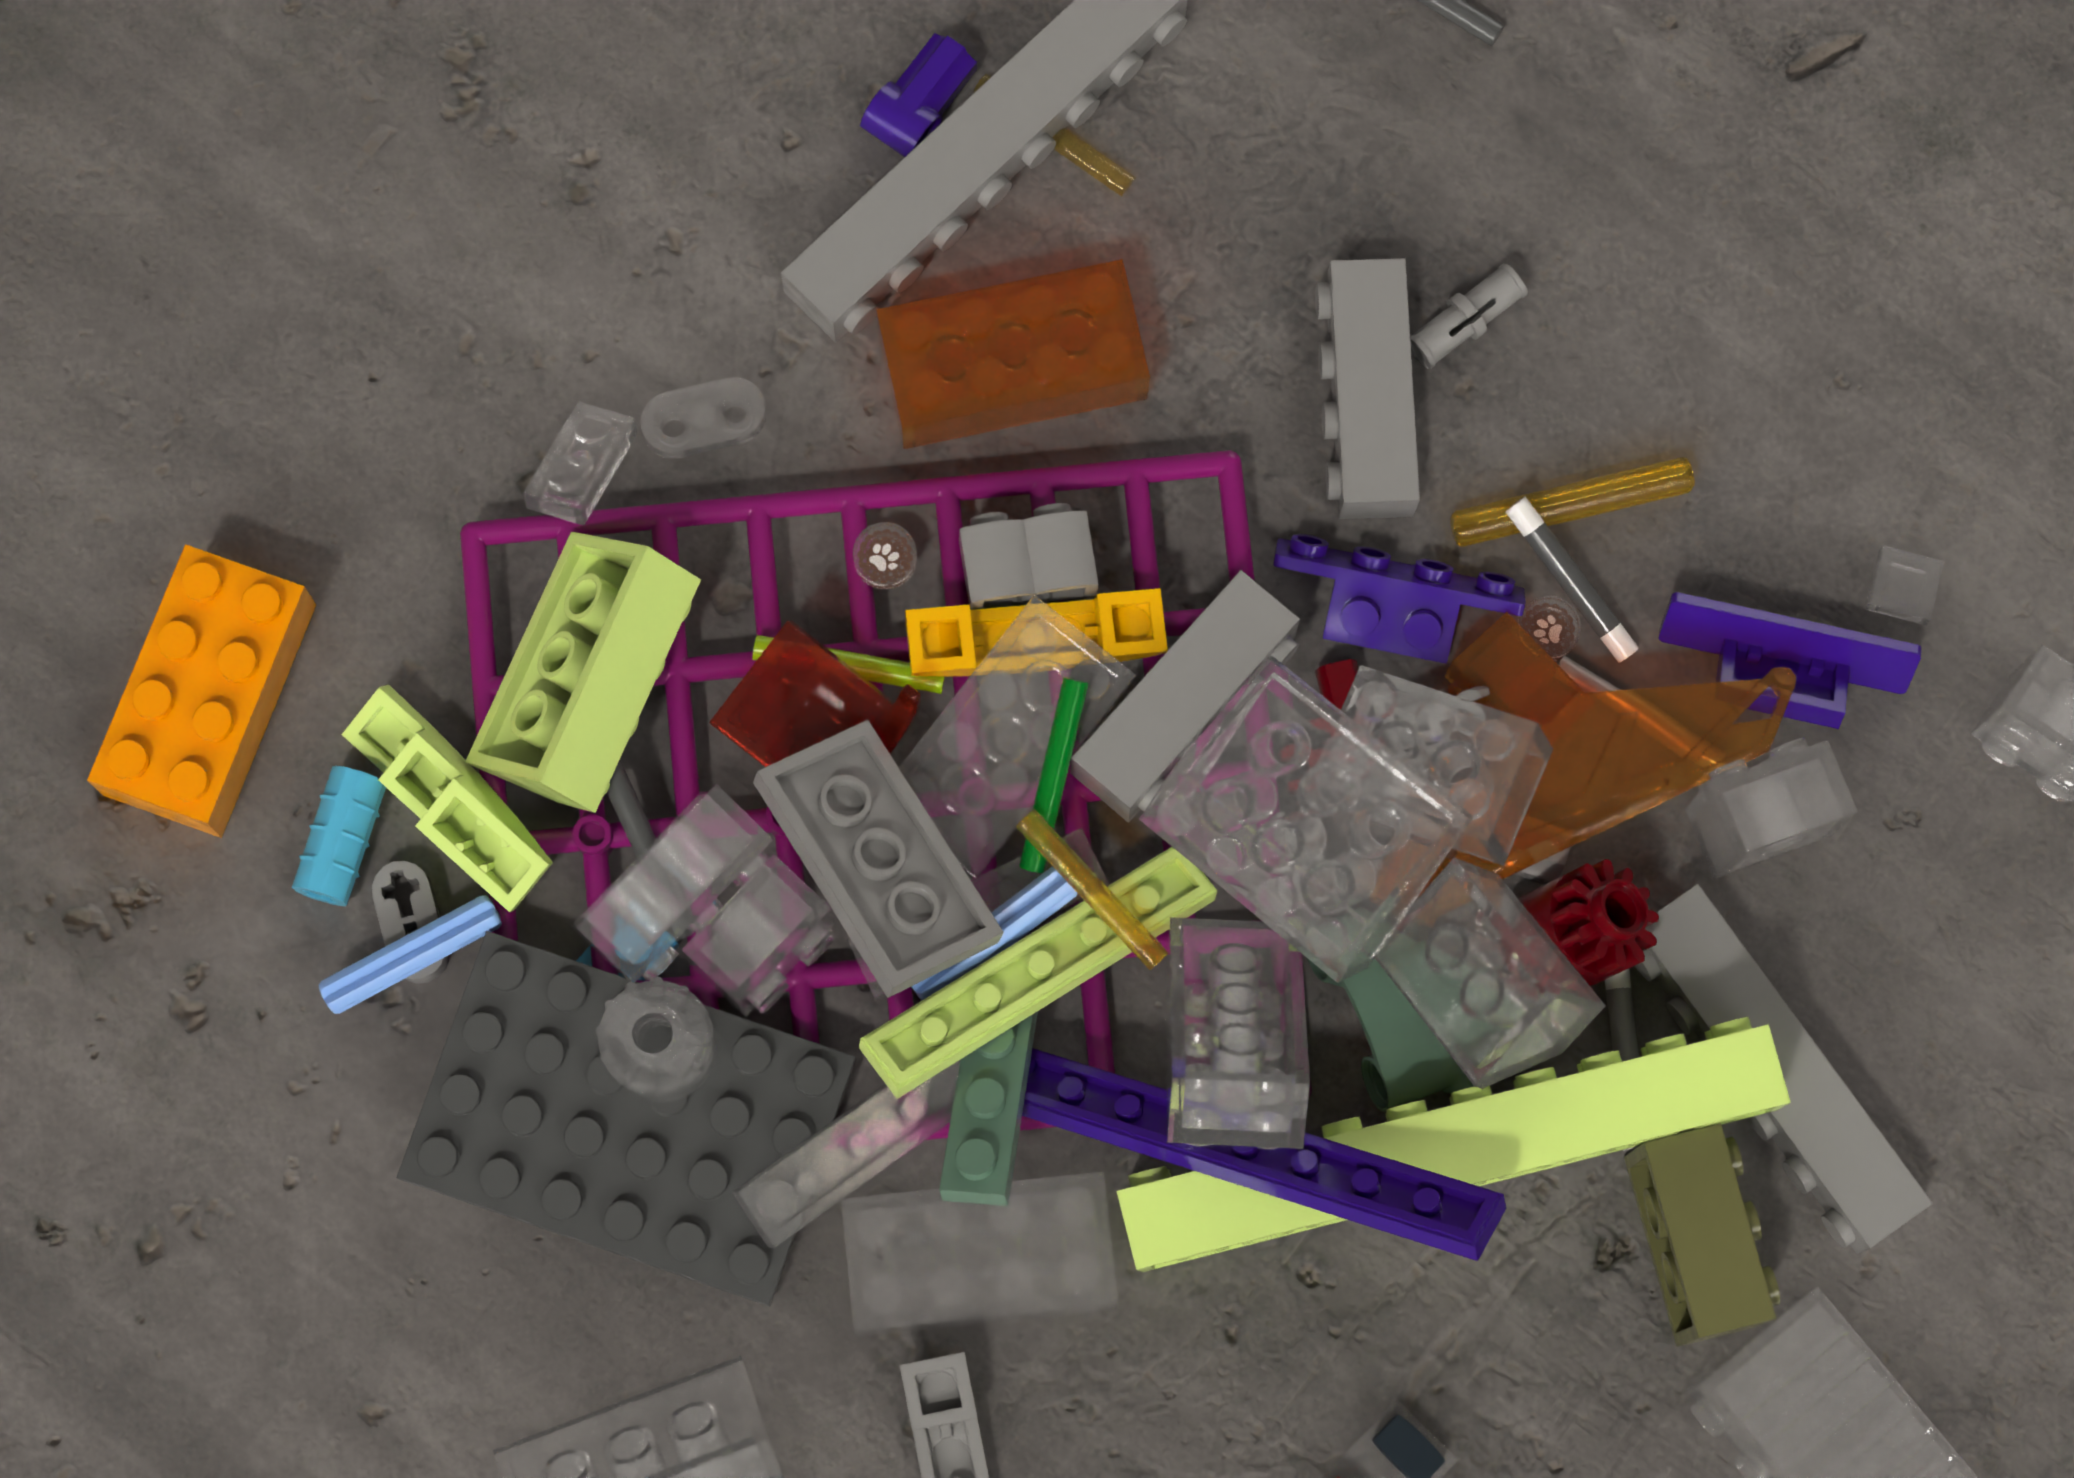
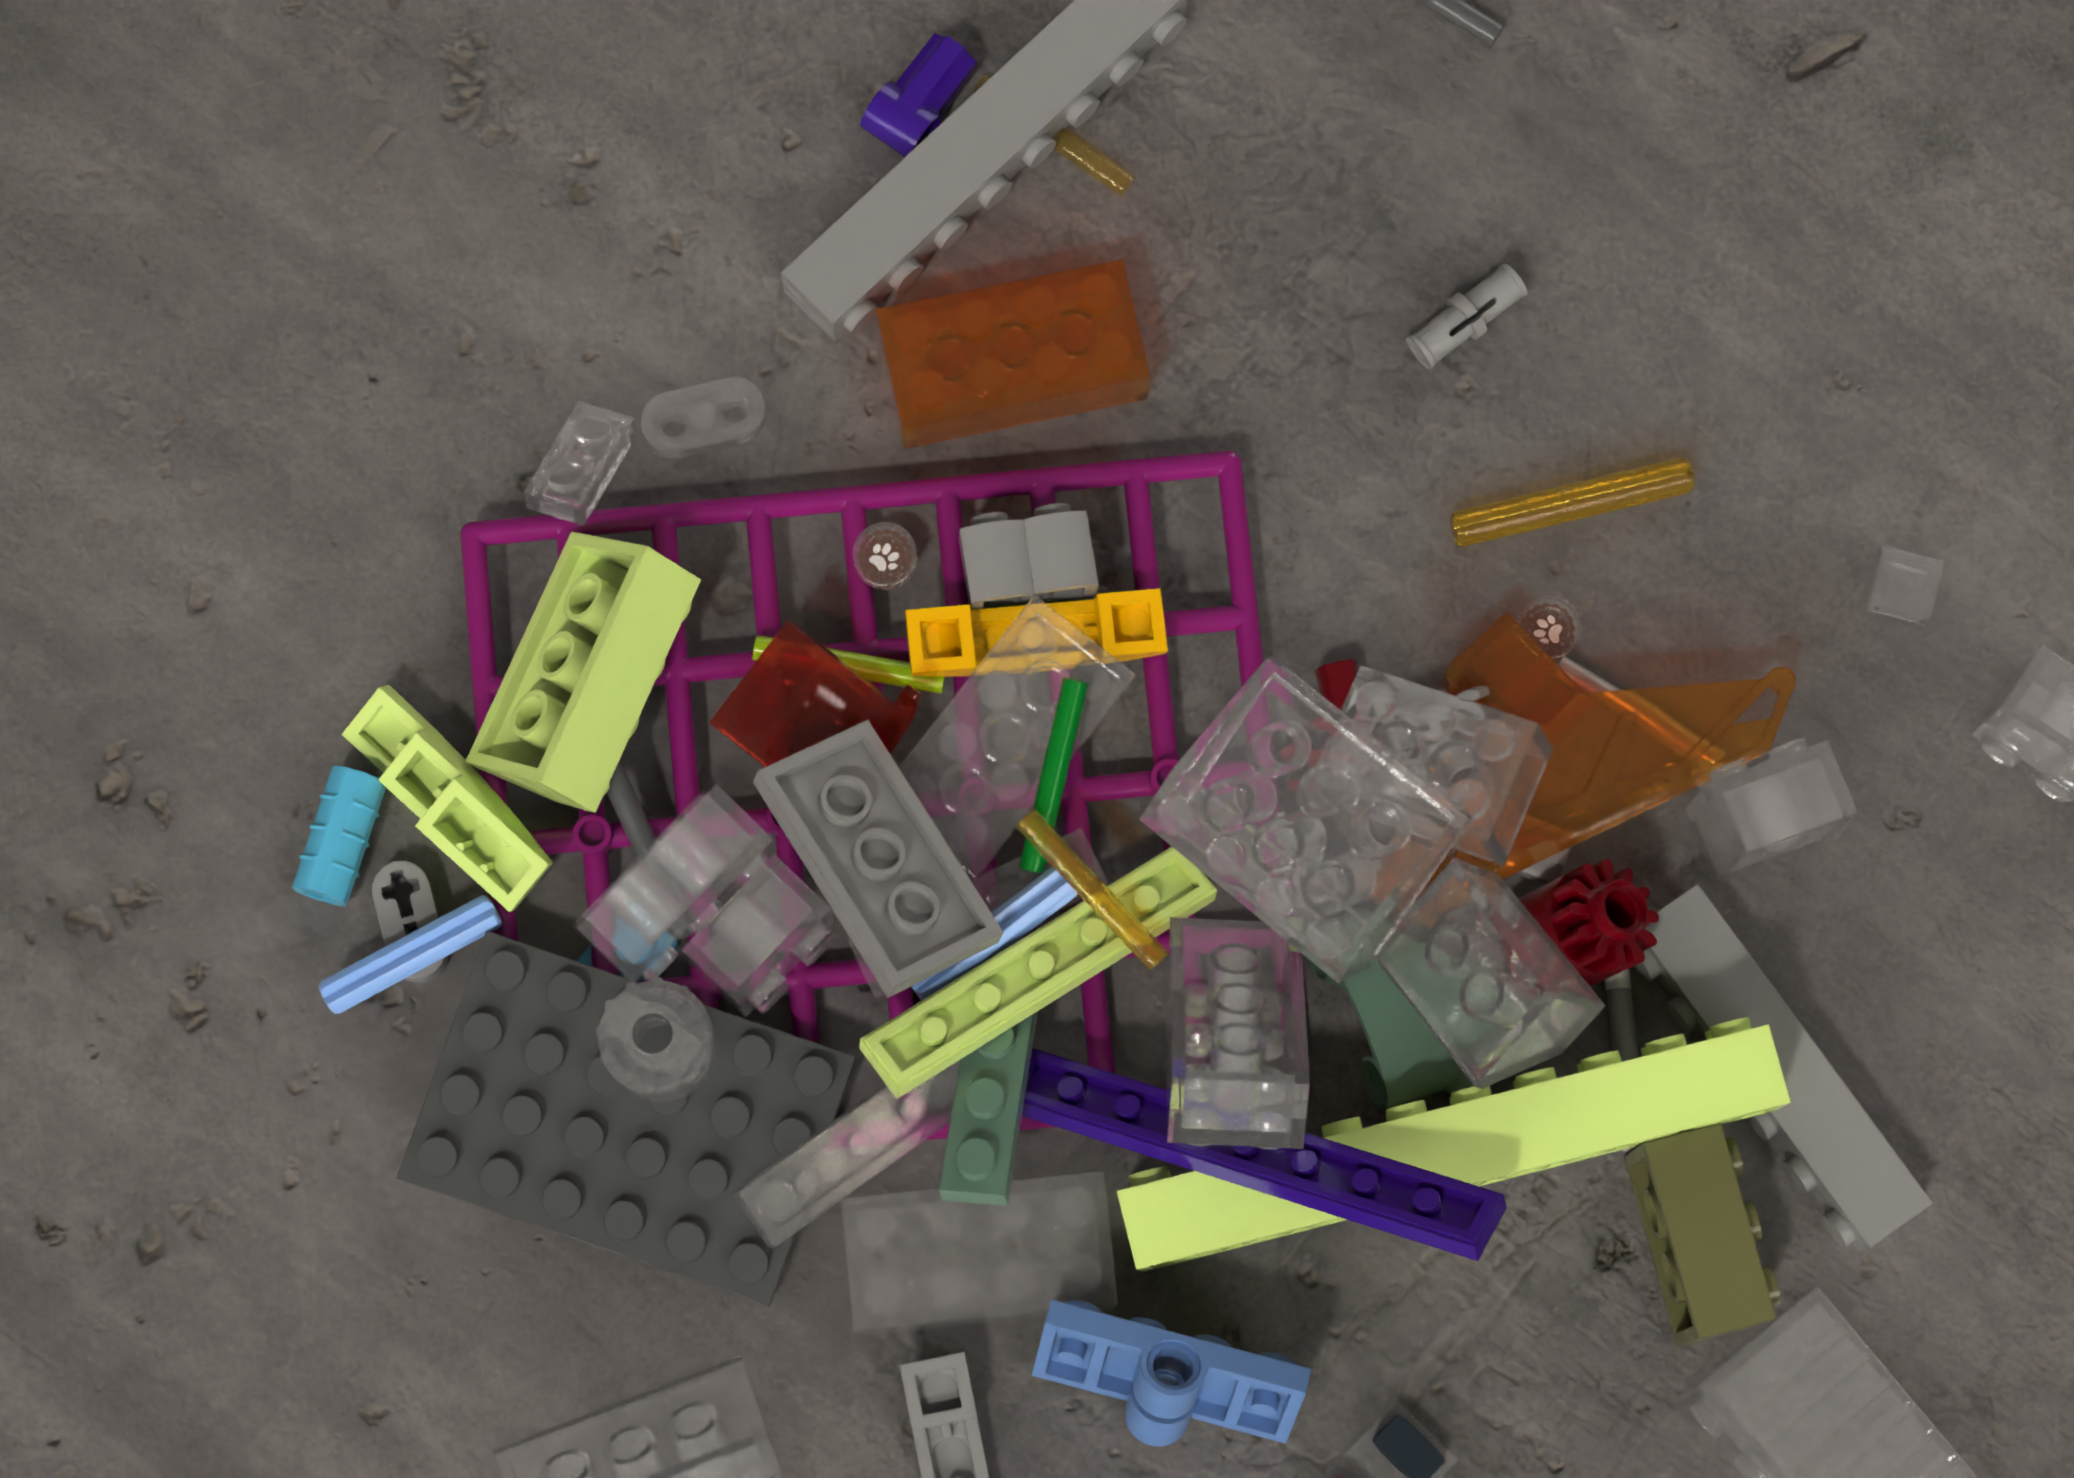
light orange brick [87,544,316,838] -> none
light grey brick [1070,570,1300,823] -> none
dark purple bracket [1273,534,1526,664] -> none
light grey brick [1315,258,1420,519] -> none
dark grey bar [1505,496,1639,663] -> none
dark purple bracket [1658,592,1922,729] -> none
none -> medium blue plate [1031,1299,1311,1447]

